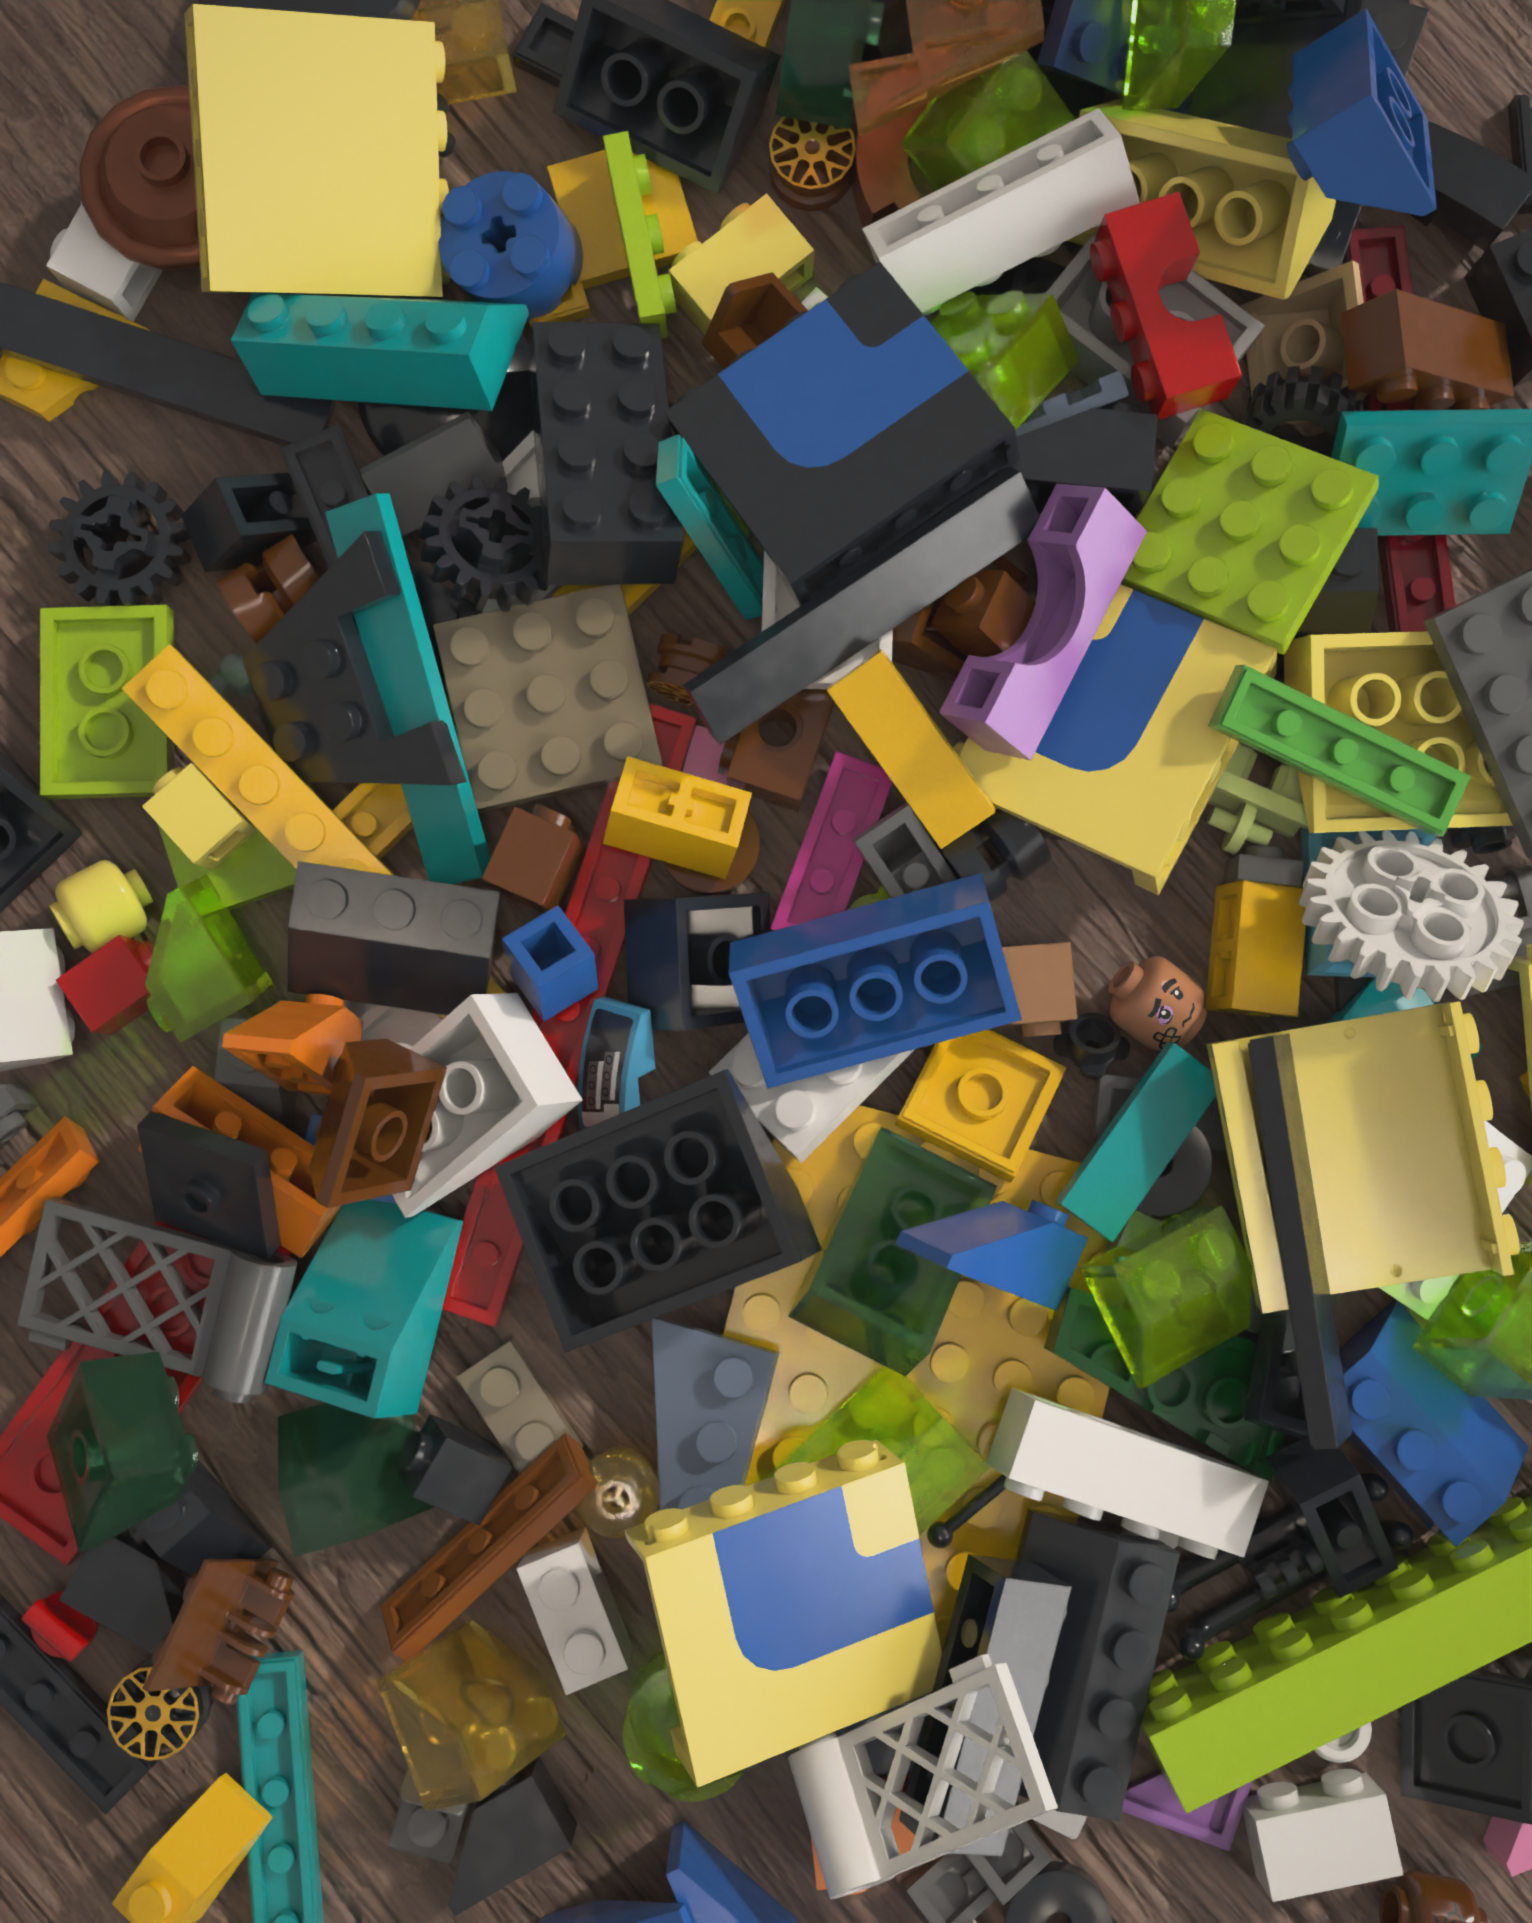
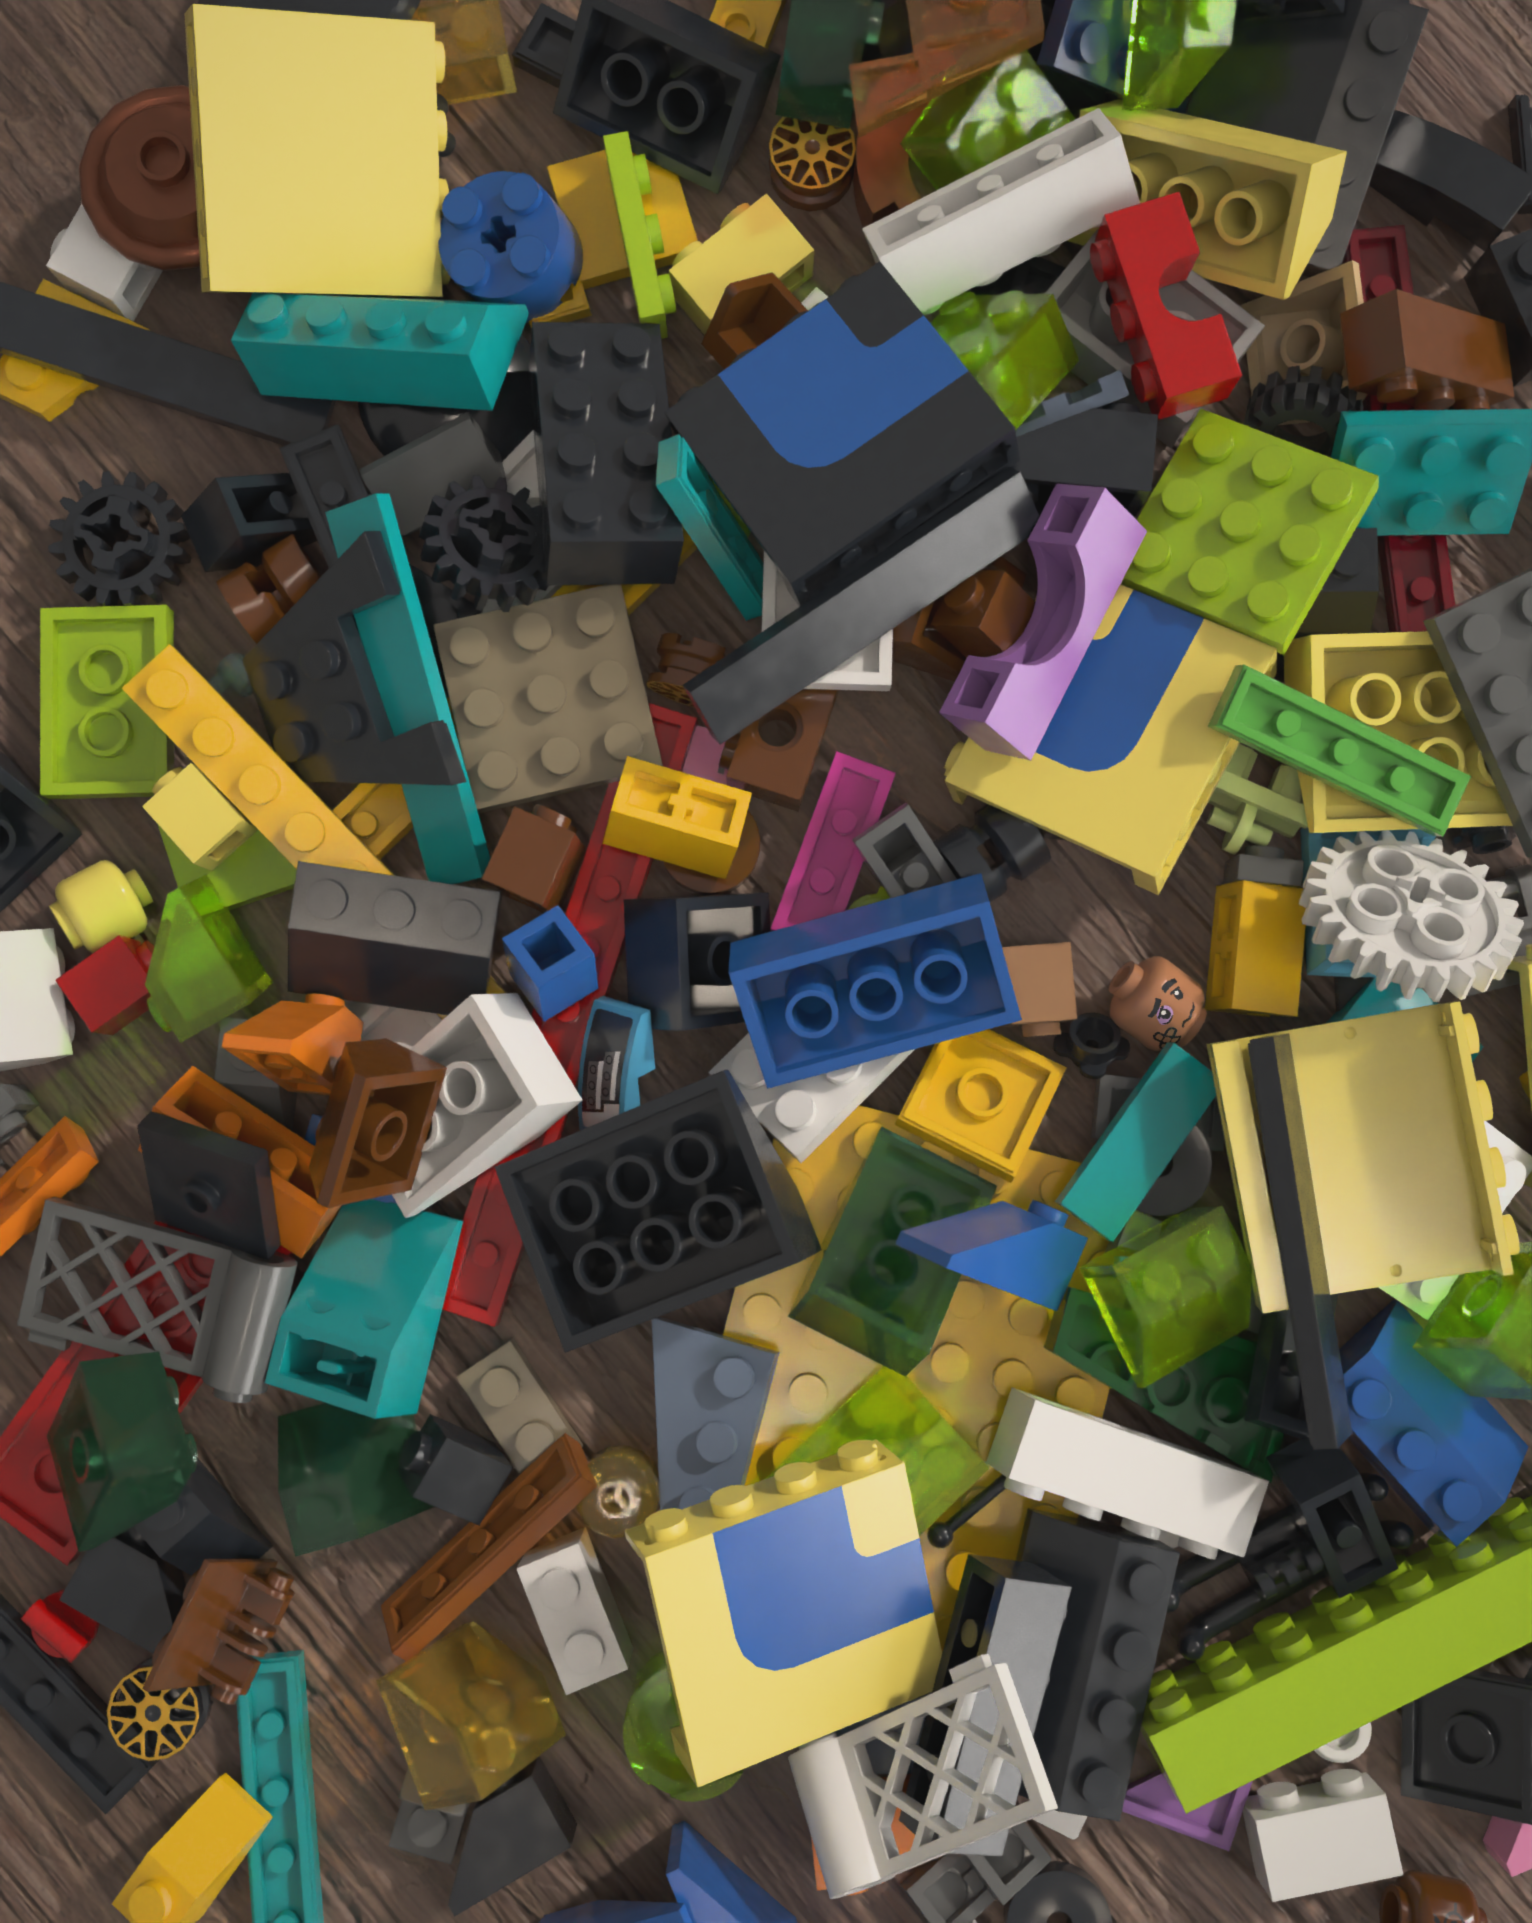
yellow tile [827,649,995,849] -> none
blue slope [1287,8,1437,216] -> none

